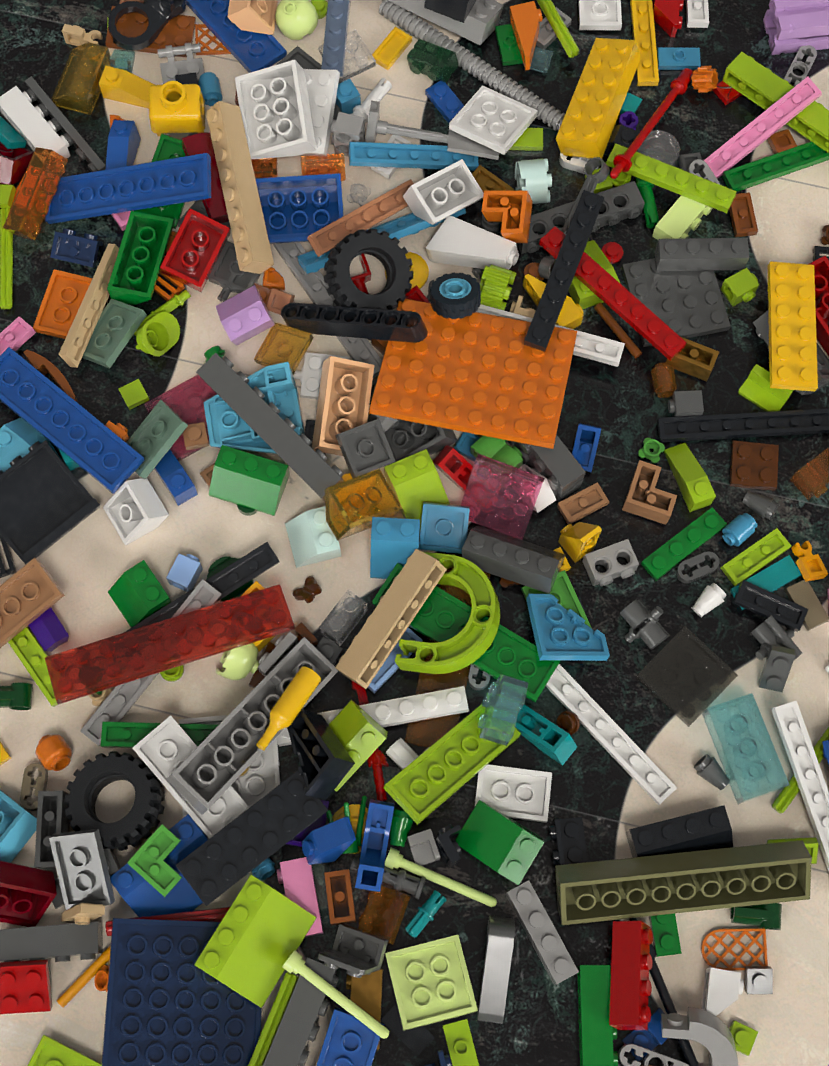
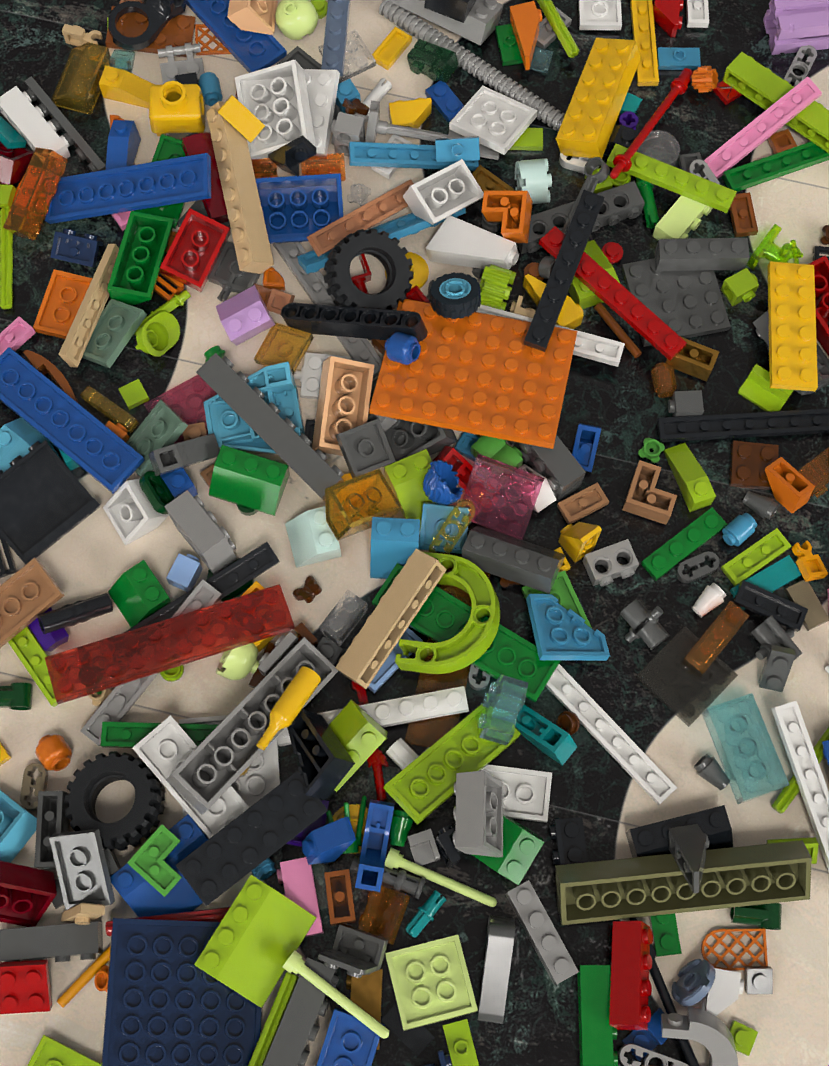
none -> black axle [38,593,113,634]
none -> clear yellow beam [80,386,139,433]
none -> dark green plate [139,471,175,514]
none -> dark grey slope [148,433,220,477]
none -> light grey brick [164,490,237,575]
none -> yellow tile [217,95,265,143]
none -> black slope [268,135,317,177]
none -> reddish brown piece [342,98,369,115]
none -> blue head [385,332,421,365]
none -> yellow slope [389,98,432,135]
none -> blue hair [423,460,463,505]
none -> clear yellow beam [429,499,476,554]
none -> dark azure plate [435,136,480,163]
none -> light grey slope [453,770,503,857]
none -> dark grey slope [669,824,709,893]
none -> sand blue tile [672,959,716,1007]
none -> clear orange slope [684,601,750,673]
none -> clear neon green piece [746,224,803,270]
none -> orange slope [765,457,815,513]

